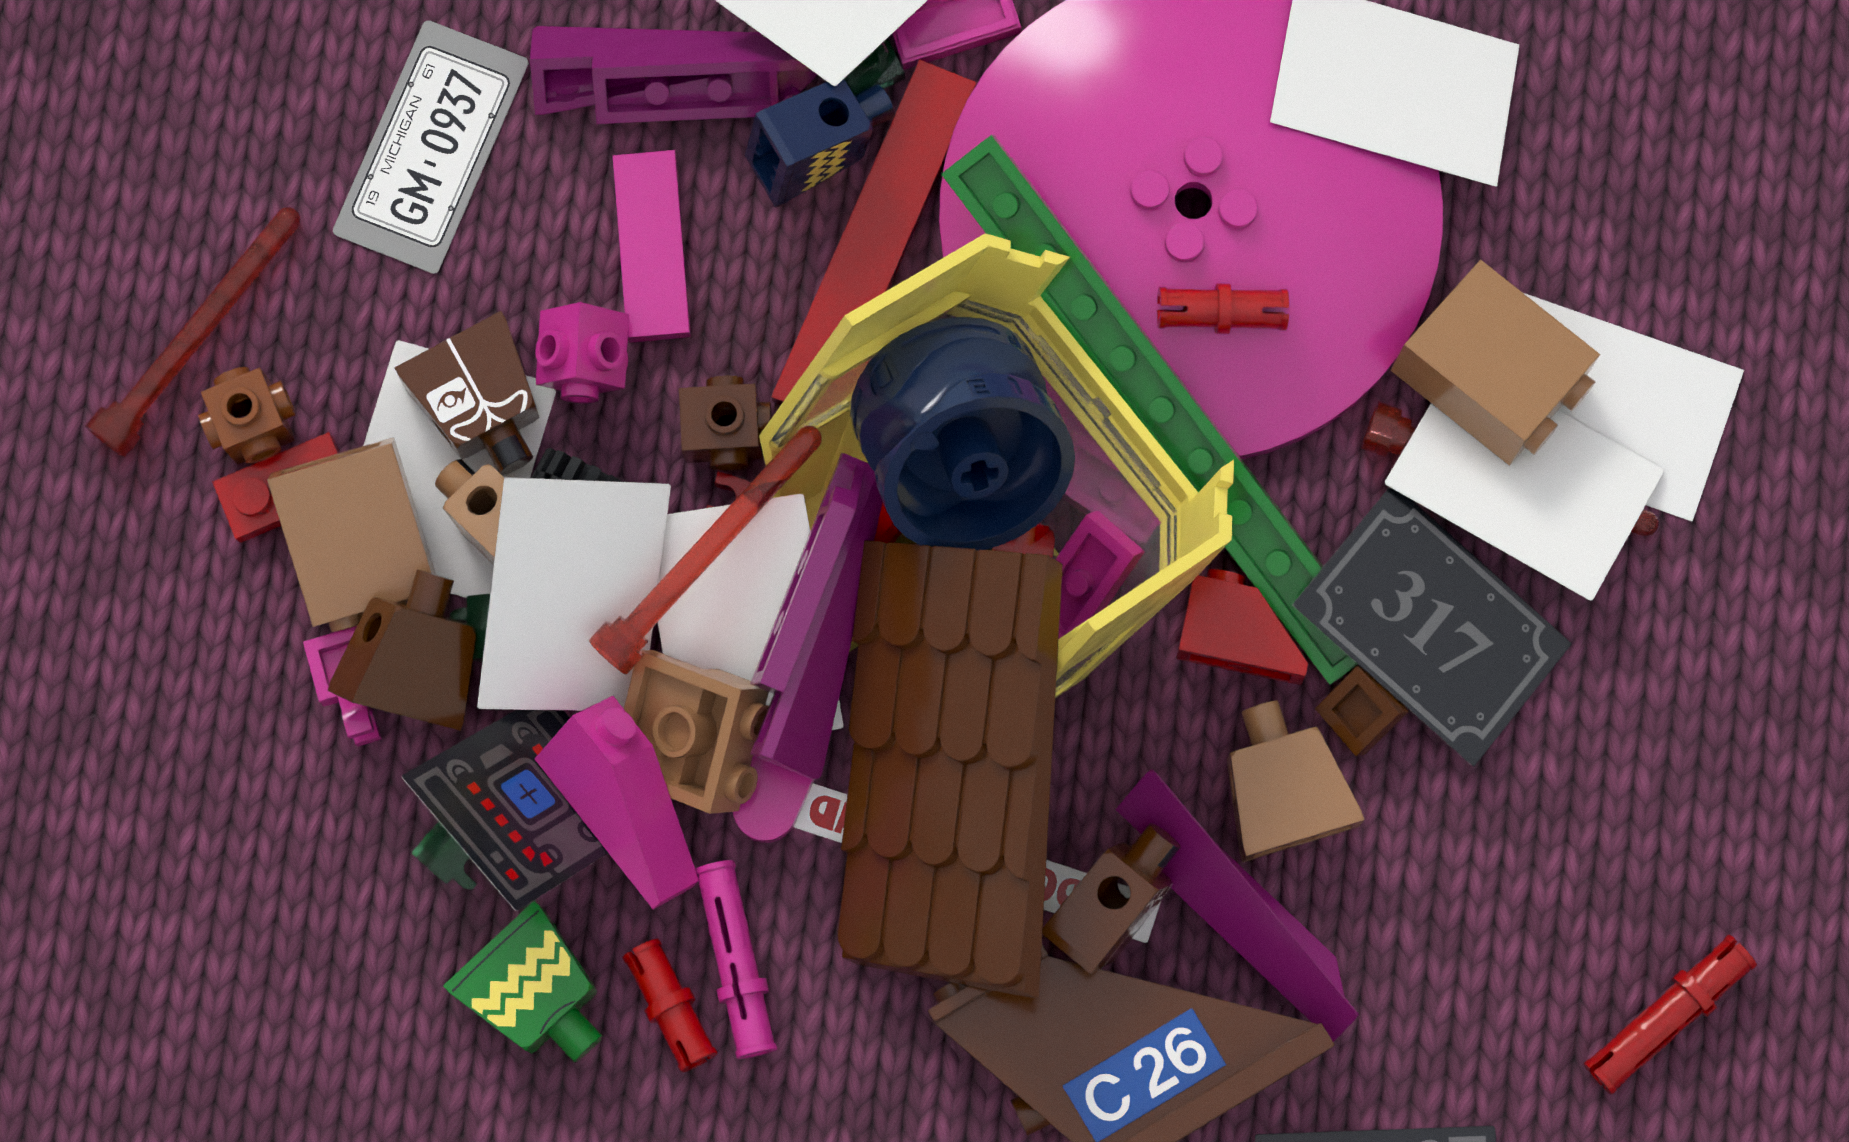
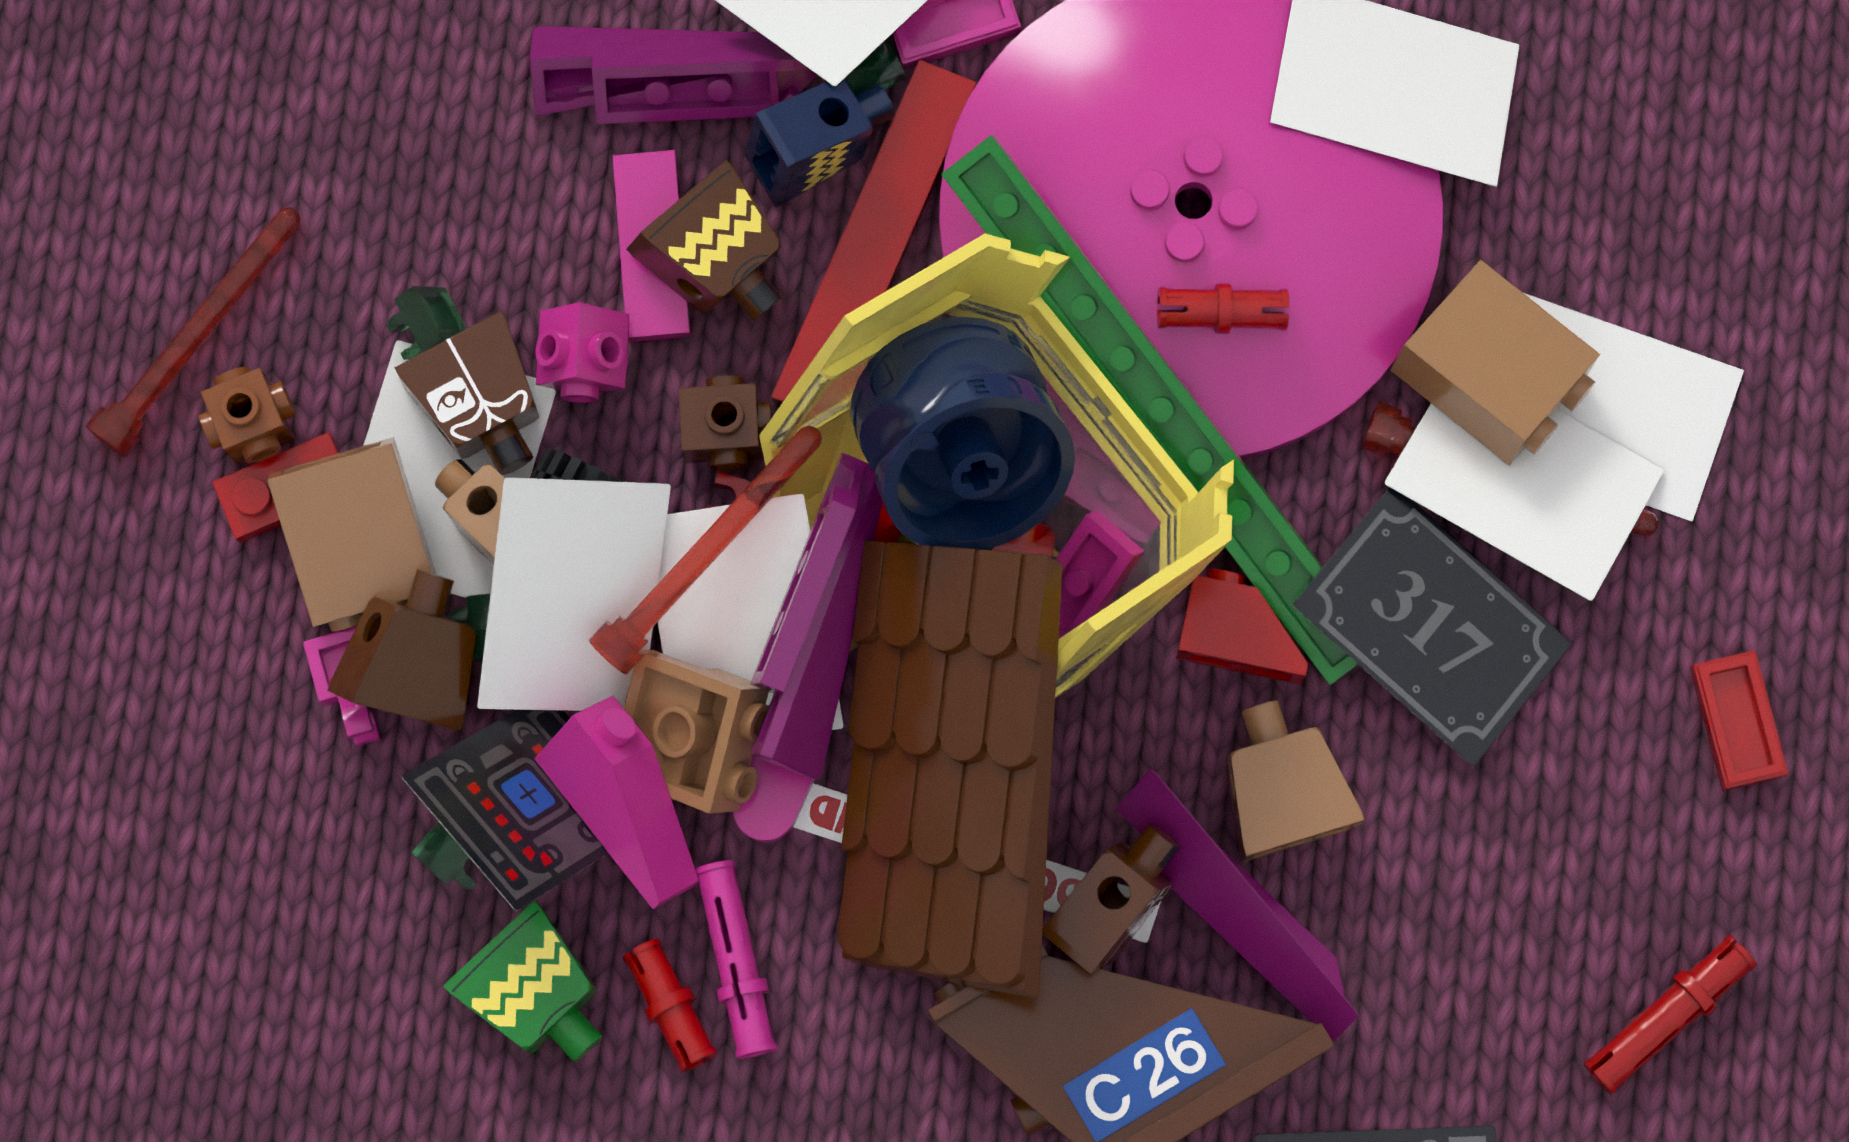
sticker [333,20,529,274] -> none
reddish brown plate [1315,665,1409,756] -> none
none -> clear green tile [386,286,467,360]
none -> reddish brown torso [626,159,783,321]
none -> red tile [1690,650,1789,791]

